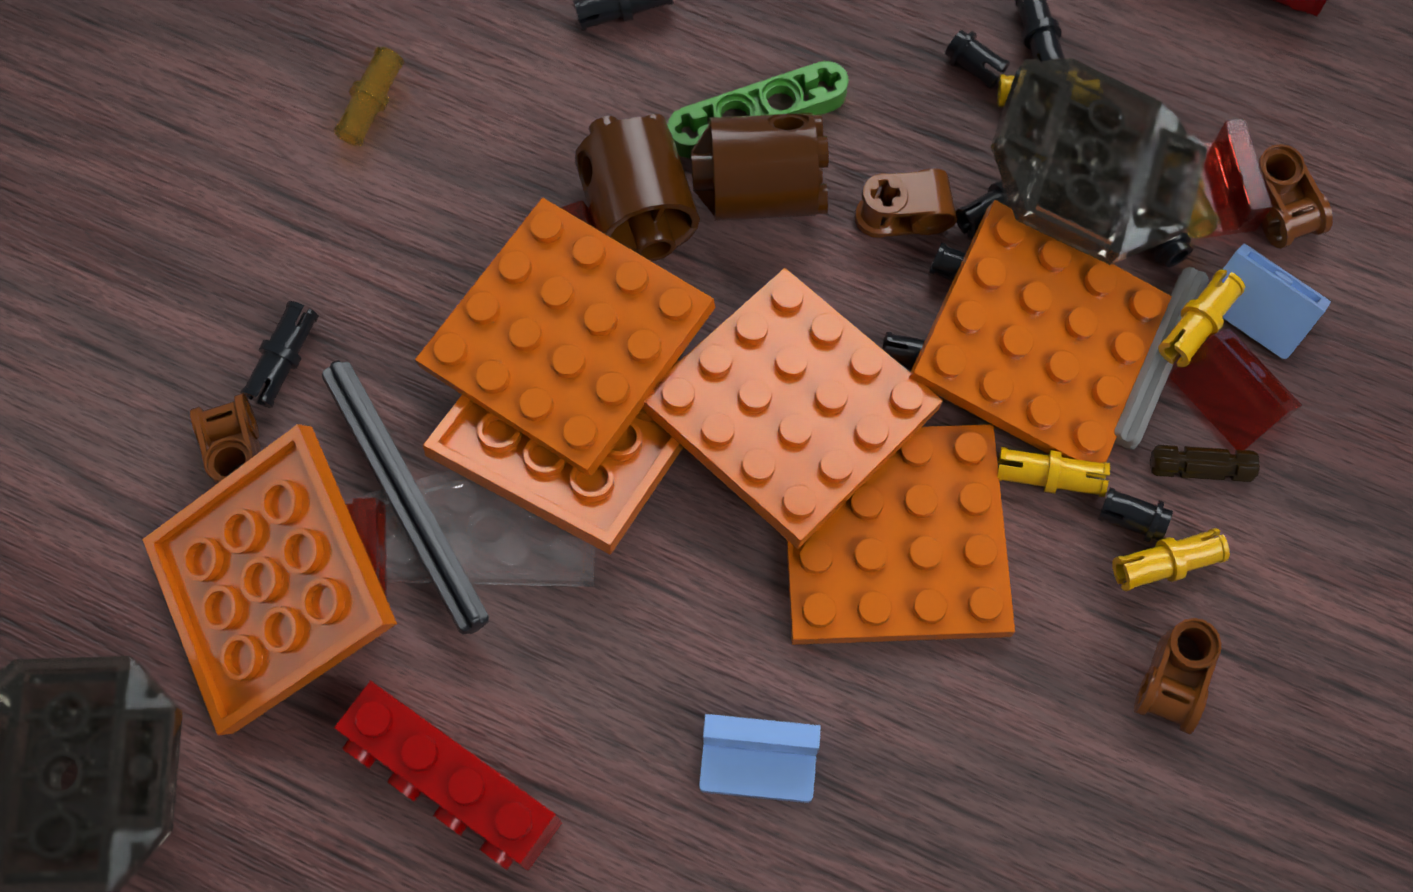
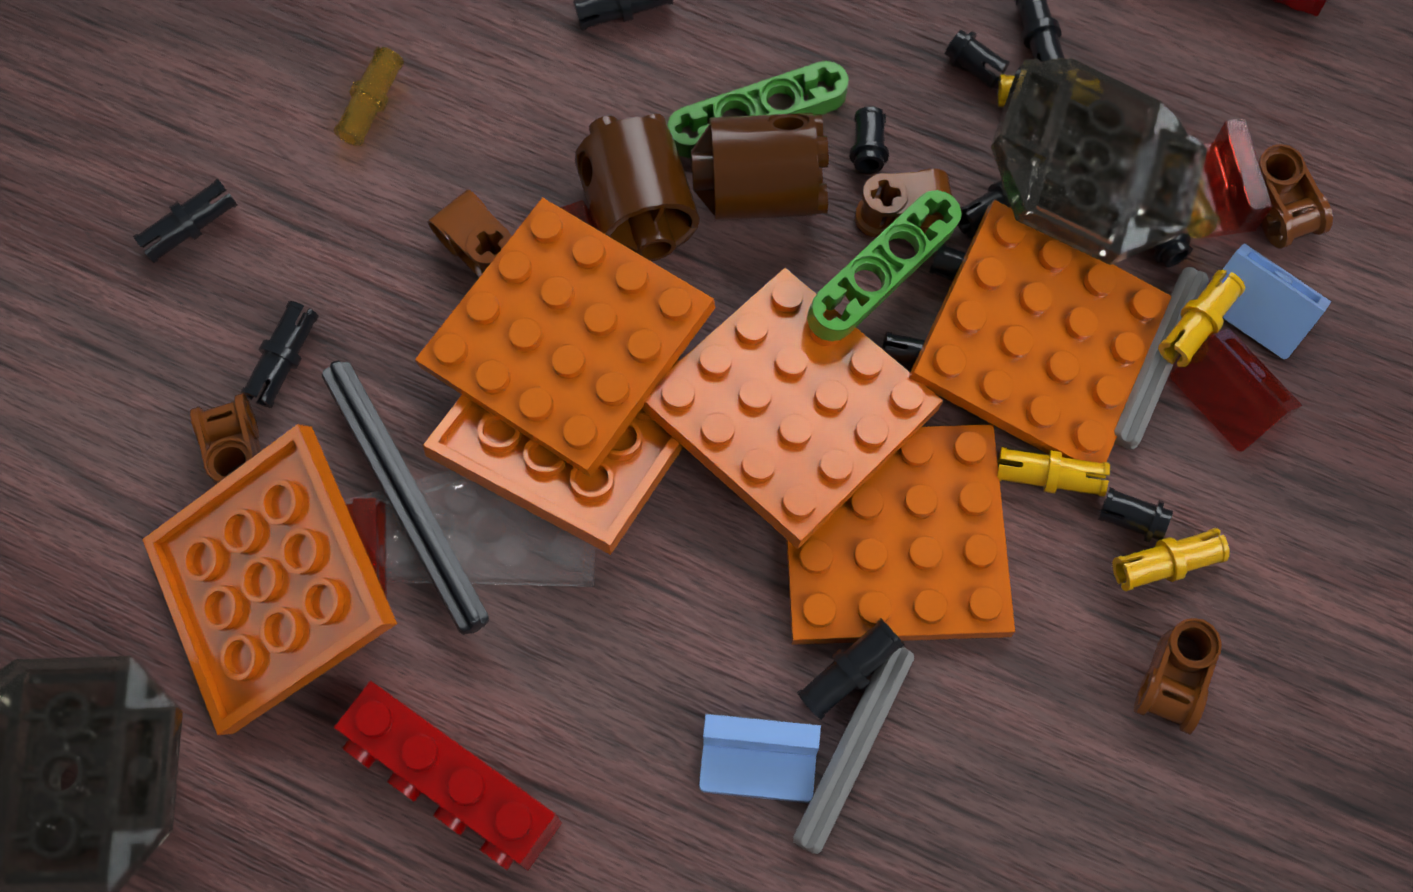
dark brown axle [1150,445,1260,482] -> none
none -> black pin [133,178,238,263]
none -> dark orange piece [428,189,511,278]
none -> light grey axle [793,647,914,854]
none -> black pin [797,618,905,720]
none -> bright green beam [807,190,961,341]
none -> black pin [849,106,889,174]

